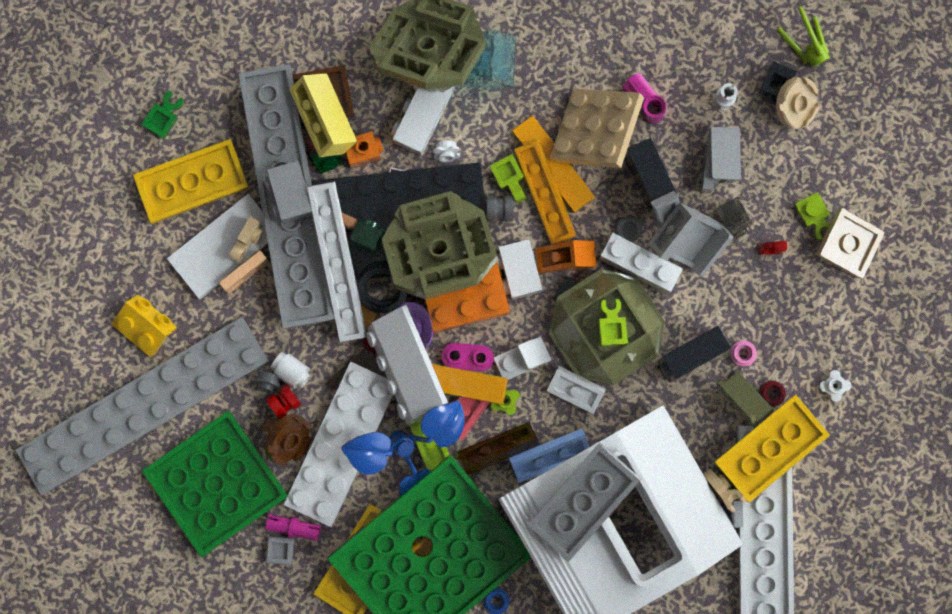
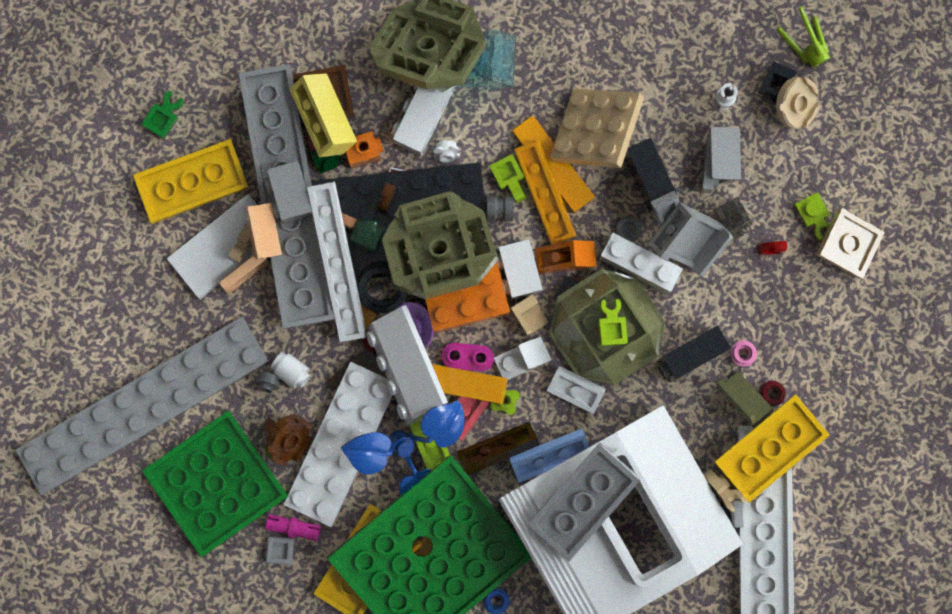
yellow bracket [111,295,177,358] -> none
red wheel [265,384,302,419] -> none
dark pink piece [622,72,666,124] -> none
white plate [820,370,851,402] -> none
none -> light nougat panel [245,203,282,260]
none -> reddish brown tile [377,183,397,213]
none -> tan panel [510,294,548,336]

